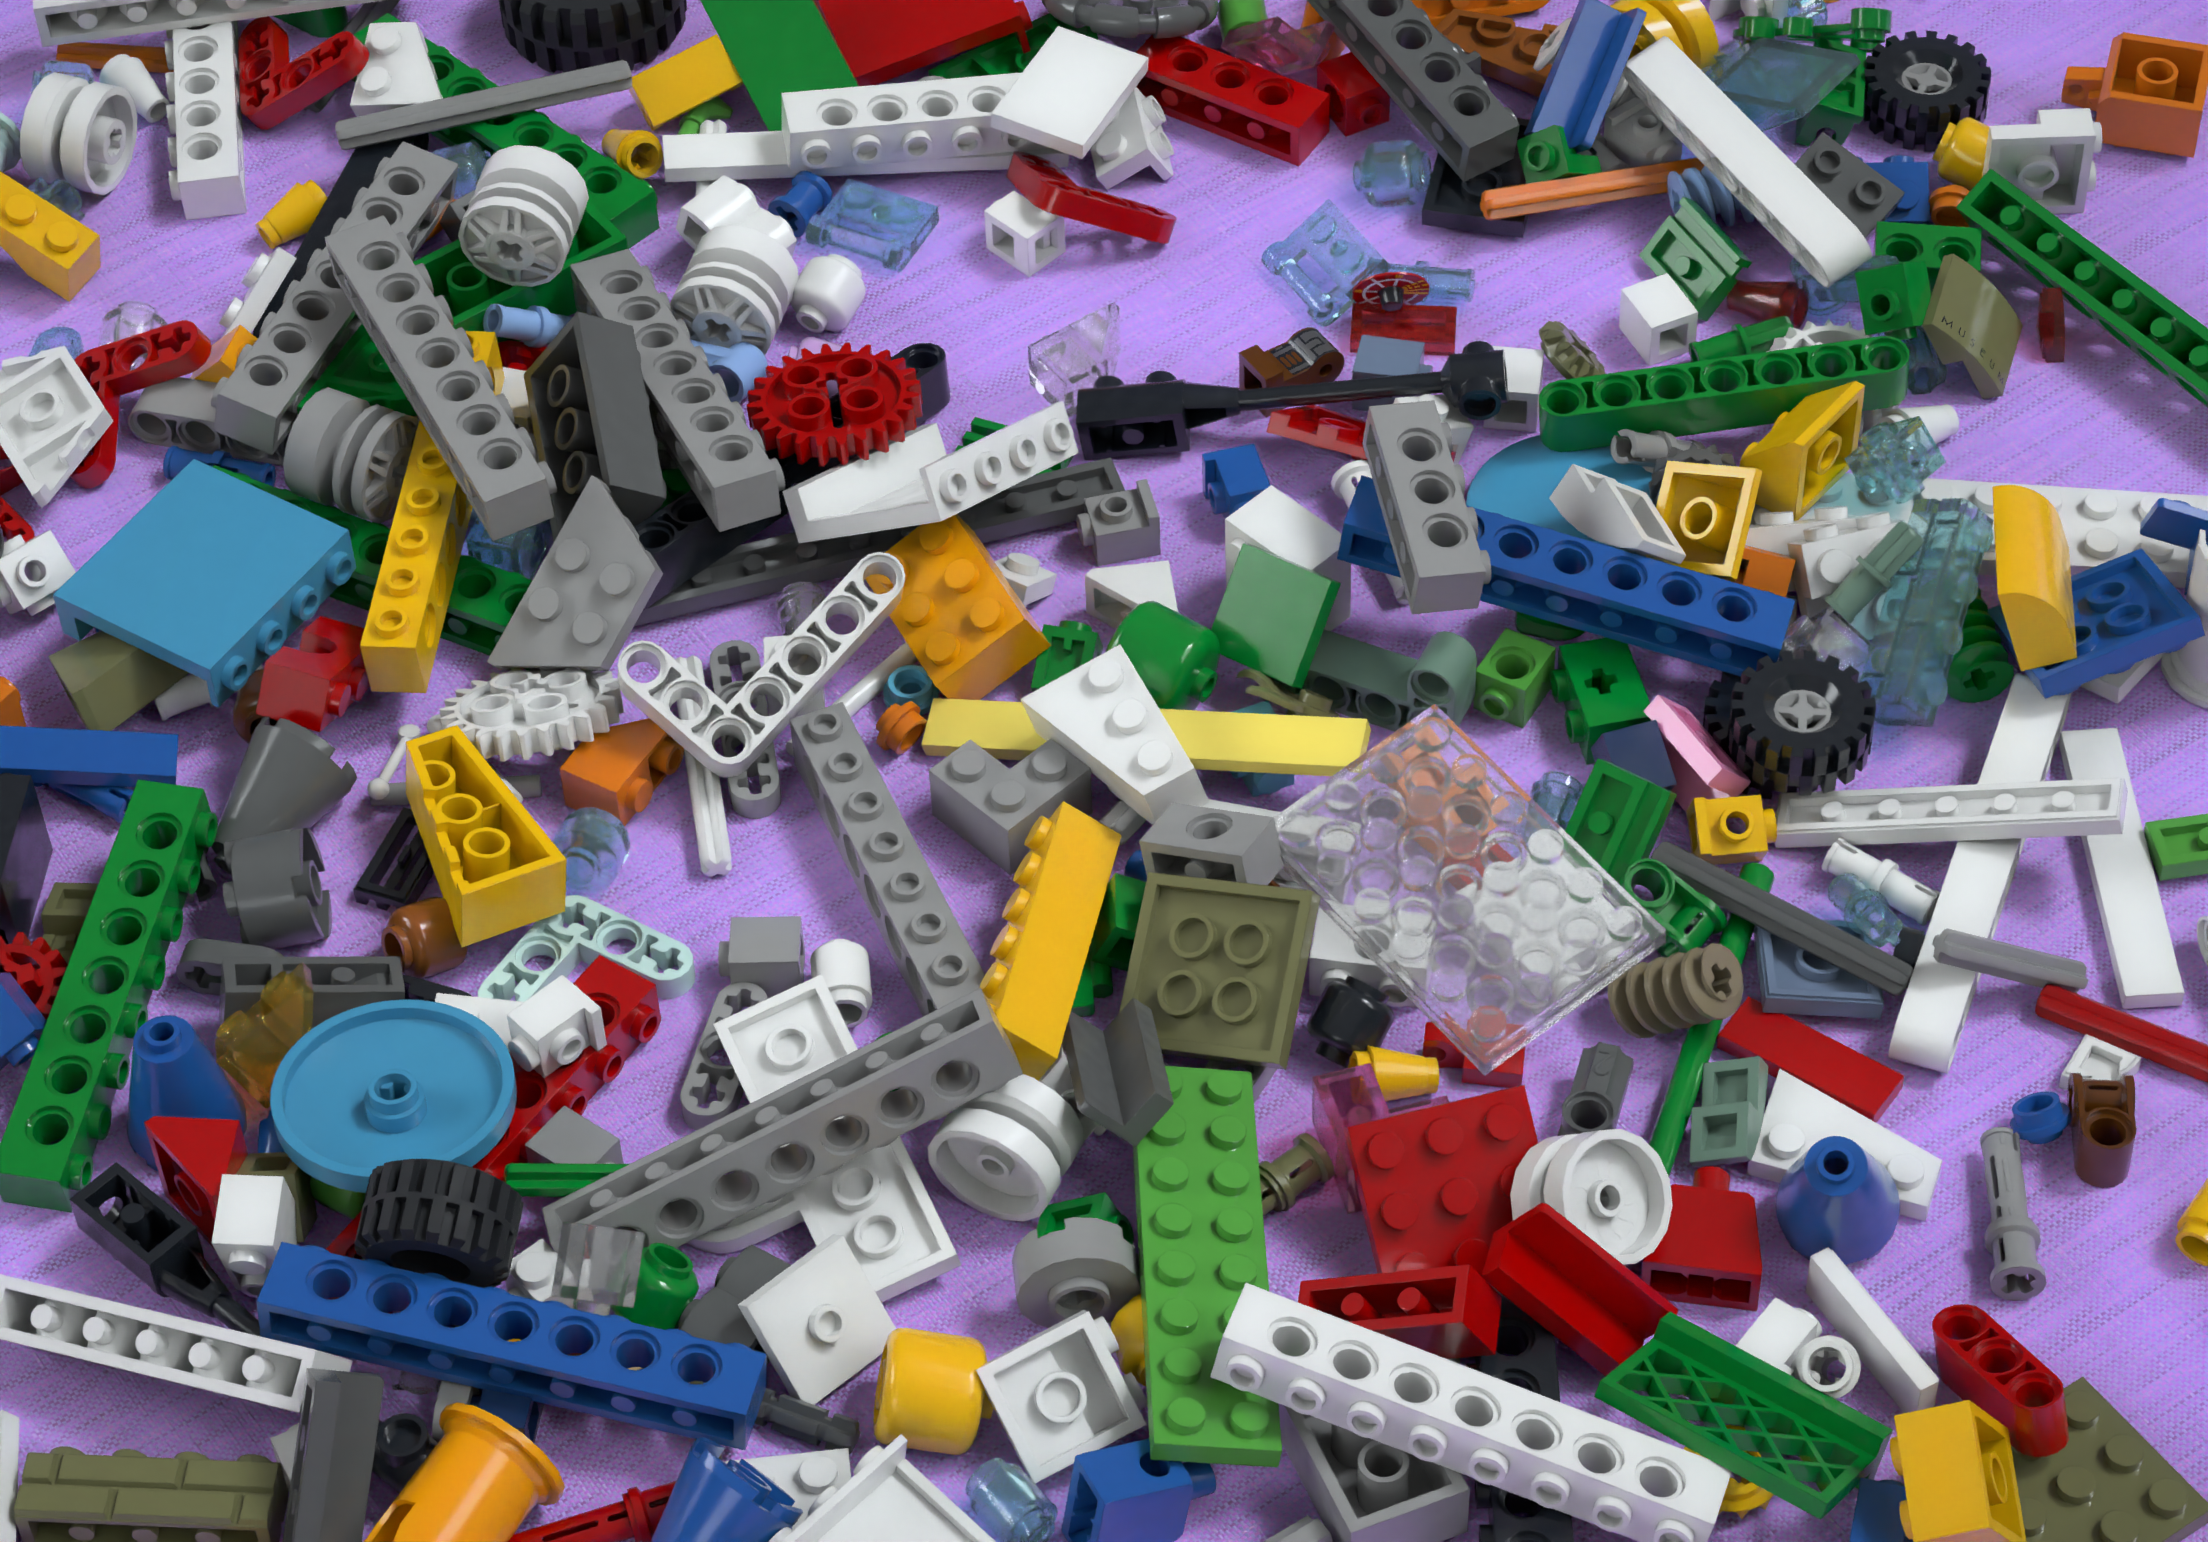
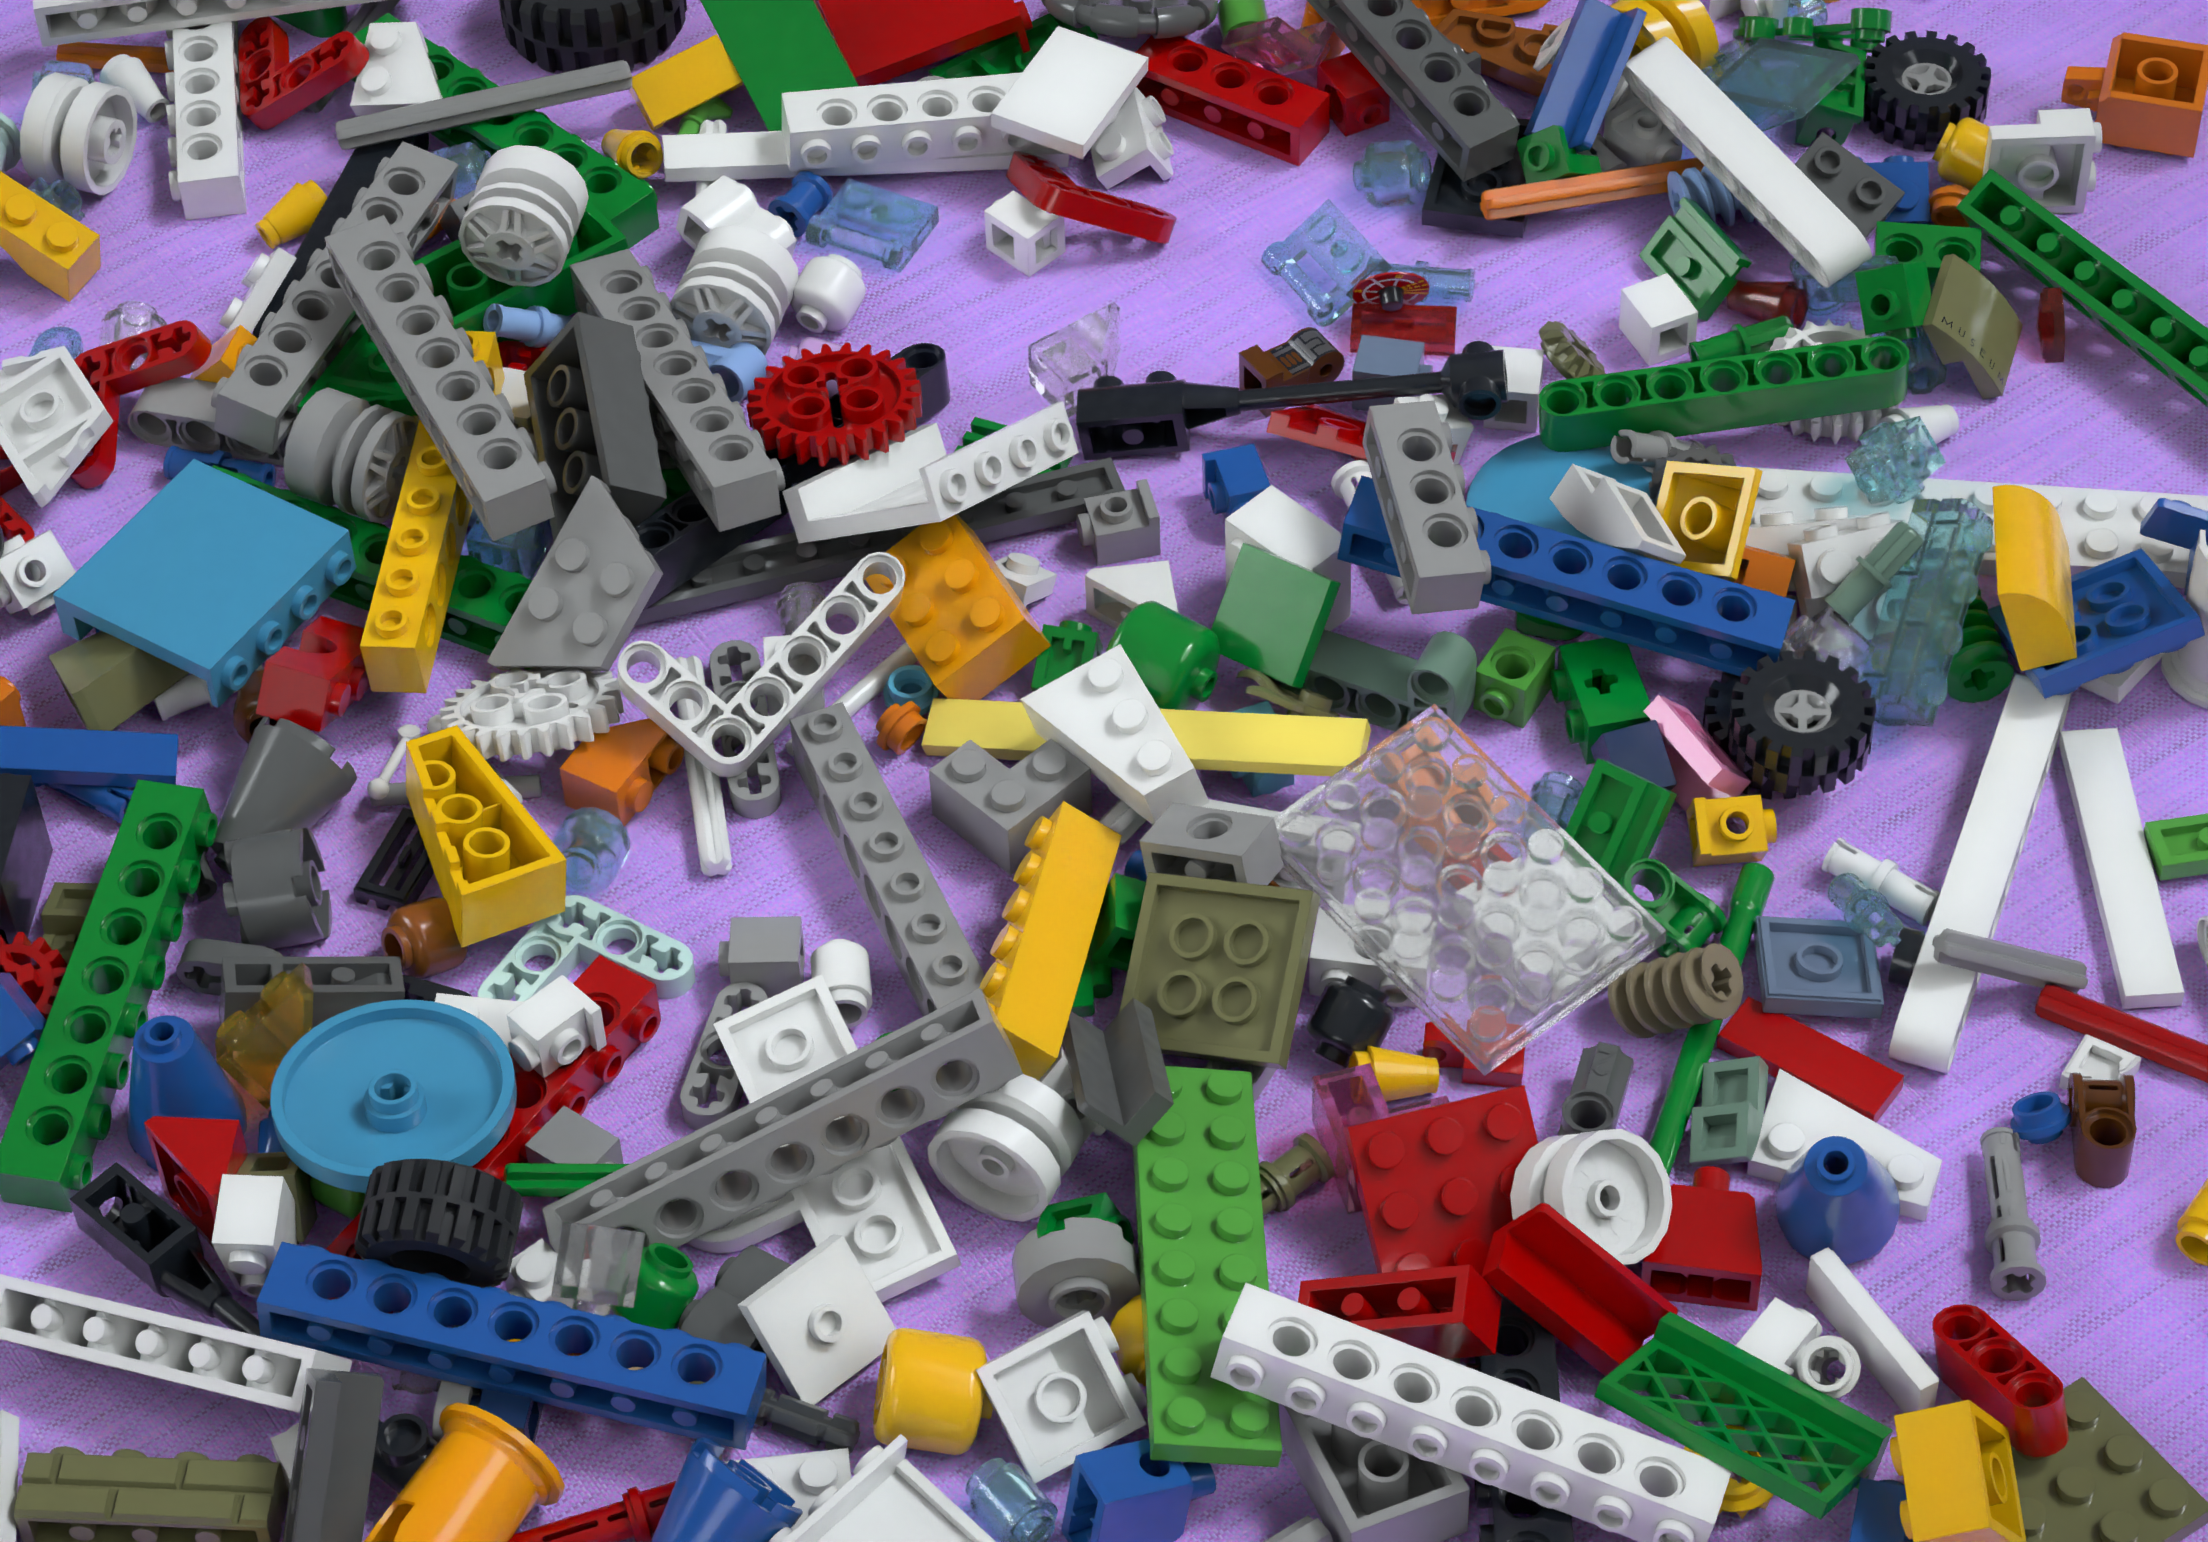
dark grey axle [1651,842,1913,996] -> none
yellow slope [1739,381,1865,521] -> none
white tile [1775,777,2128,848] -> none

